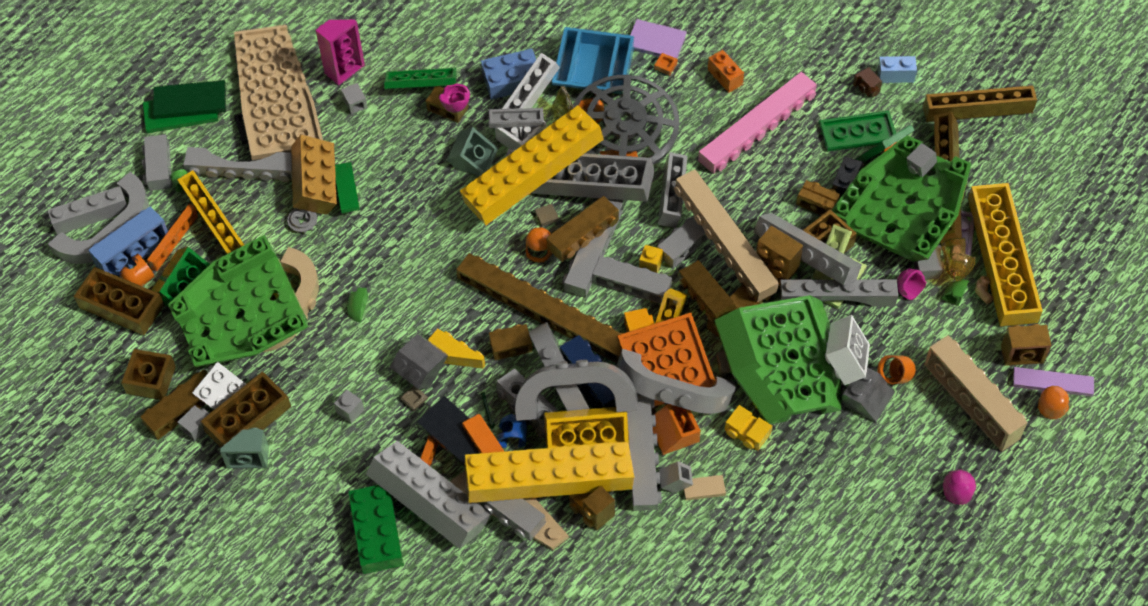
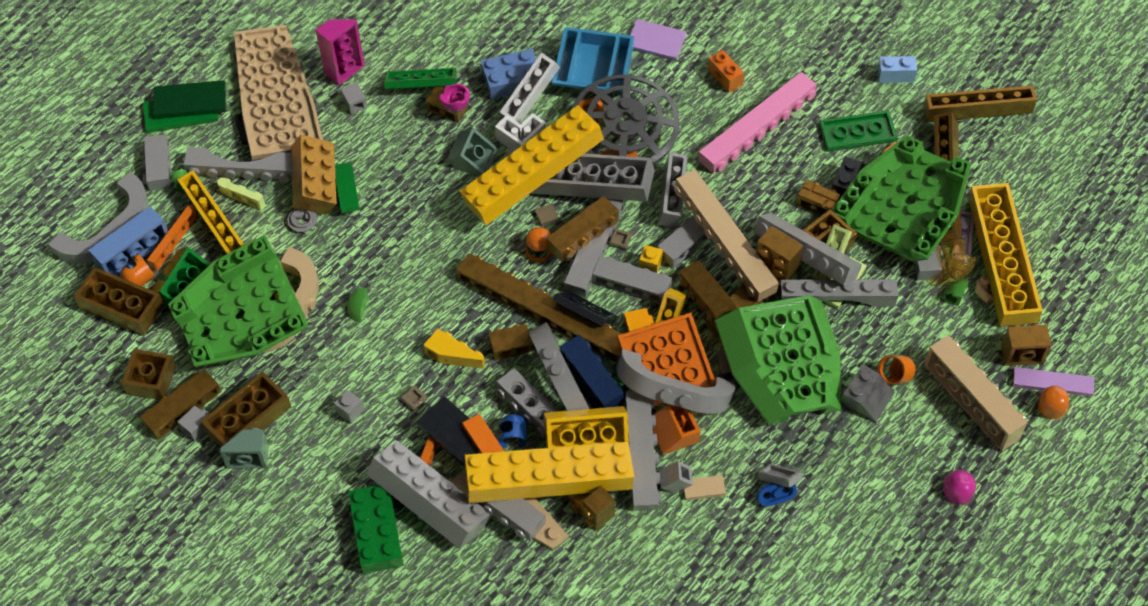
light grey brick [48,186,127,235] -> none
white hinge [192,362,246,410] -> none
flat silver slope [390,334,448,389] -> none
dark green hinge [481,392,495,429] -> none
light grey tile [489,108,544,128] -> none
light grey arch [515,360,638,421] -> none
clear yellow piece [551,86,574,121] -> none
orange plate [654,53,678,76] -> none
yellow brick [725,405,772,451] -> none
white brick [825,315,870,385] -> none
reddish brown brick [853,67,882,97] -> none
green tile [855,125,915,162] -> none
dark pink hair [897,268,927,300] -> none
light grey brick [906,143,937,177] -> none
none -> yellowish green hinge [217,177,265,210]
none -> black tile [552,290,617,326]
none -> dark tan tile [608,228,632,251]
none -> blue plate [756,483,797,507]
none -> light grey tile [758,463,803,488]

